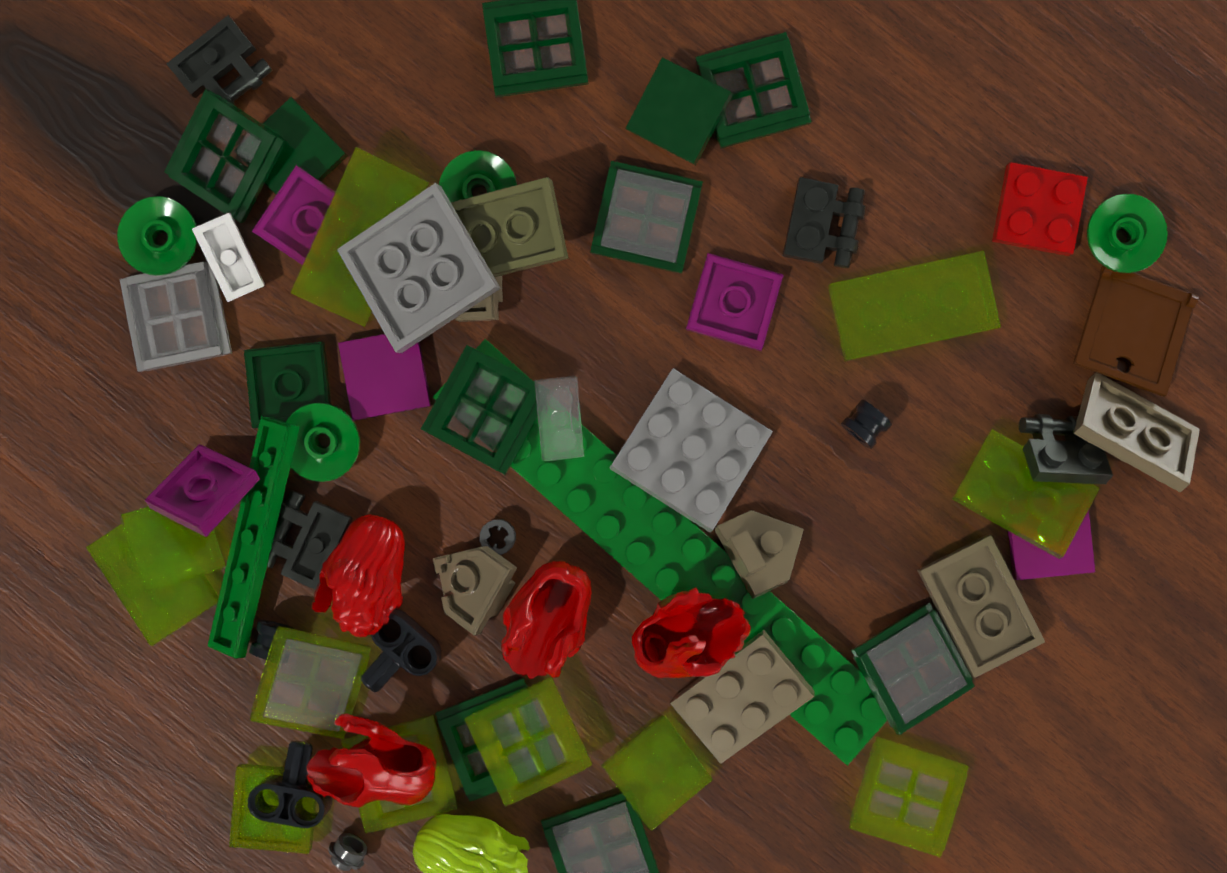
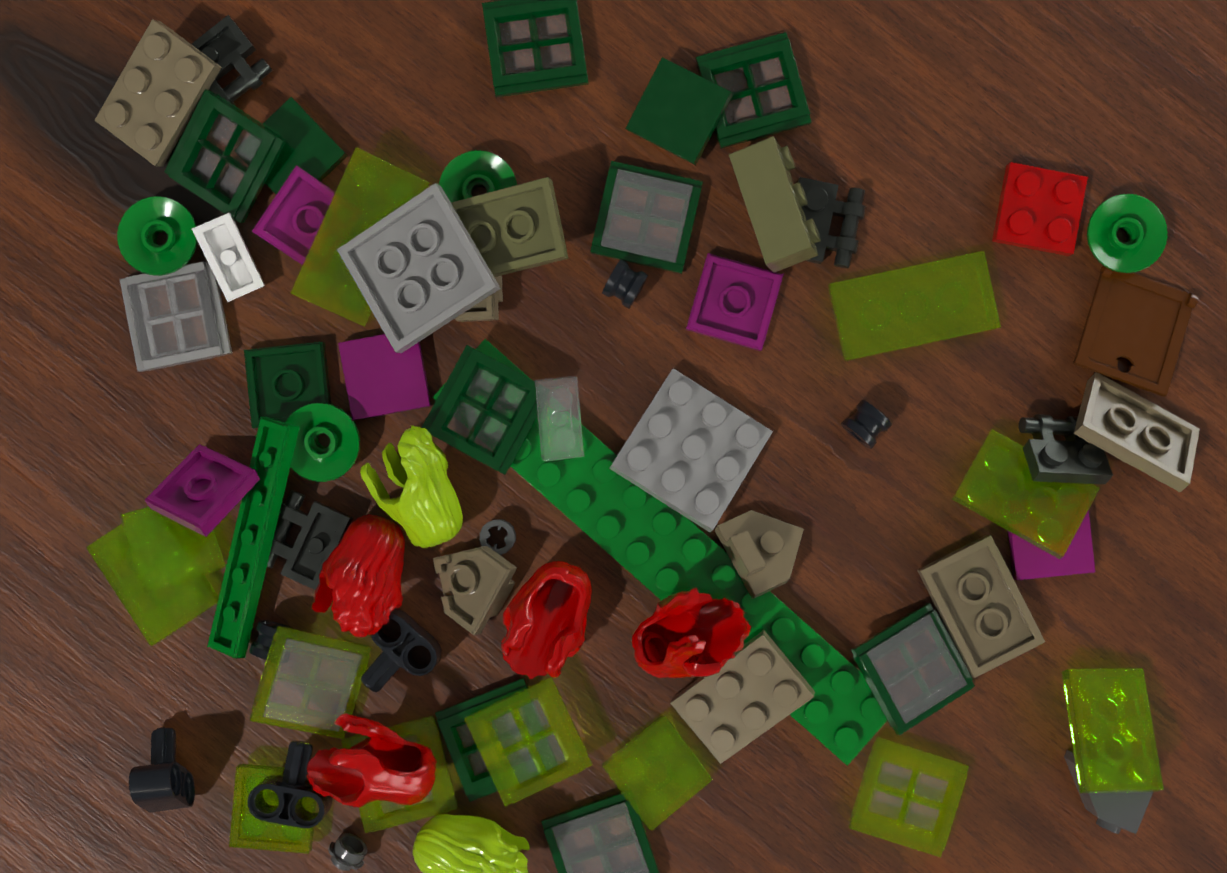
none -> dark tan plate [95,19,222,167]
none -> black beam [129,727,195,813]
none -> lime hair [360,425,463,548]
none -> black wheel [602,259,648,309]
none -> olive brick [729,136,821,273]
none -> clear neon green plate [1062,668,1164,793]
none -> dark grey slope [1064,750,1155,834]

